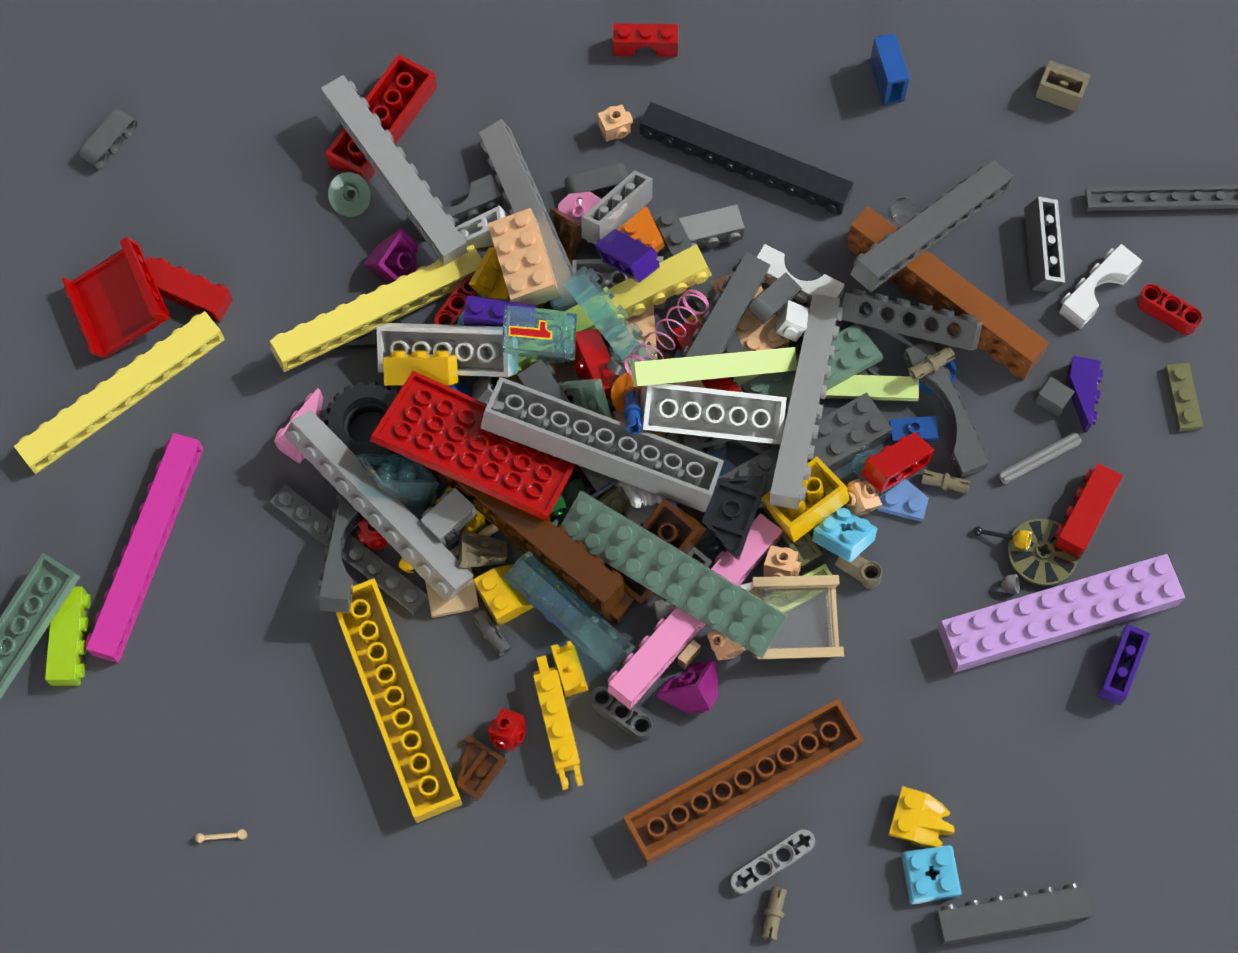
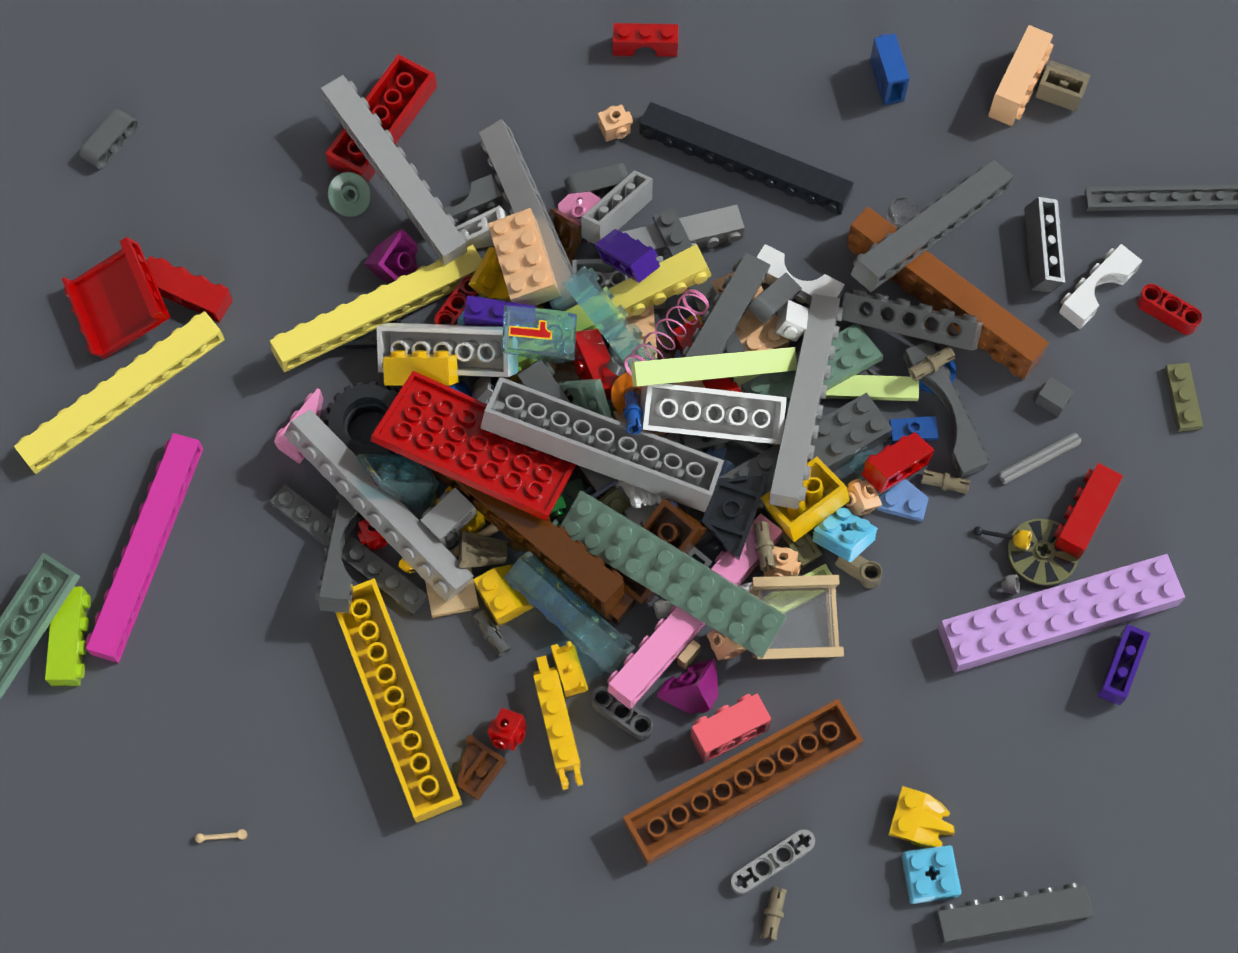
orange wing [617,206,664,253] -> none
dark purple slope [1066,355,1103,432] -> none
none -> coral brick [690,693,772,763]
none -> dark tan pin [753,521,776,571]
none -> light nougat brick [988,25,1054,126]

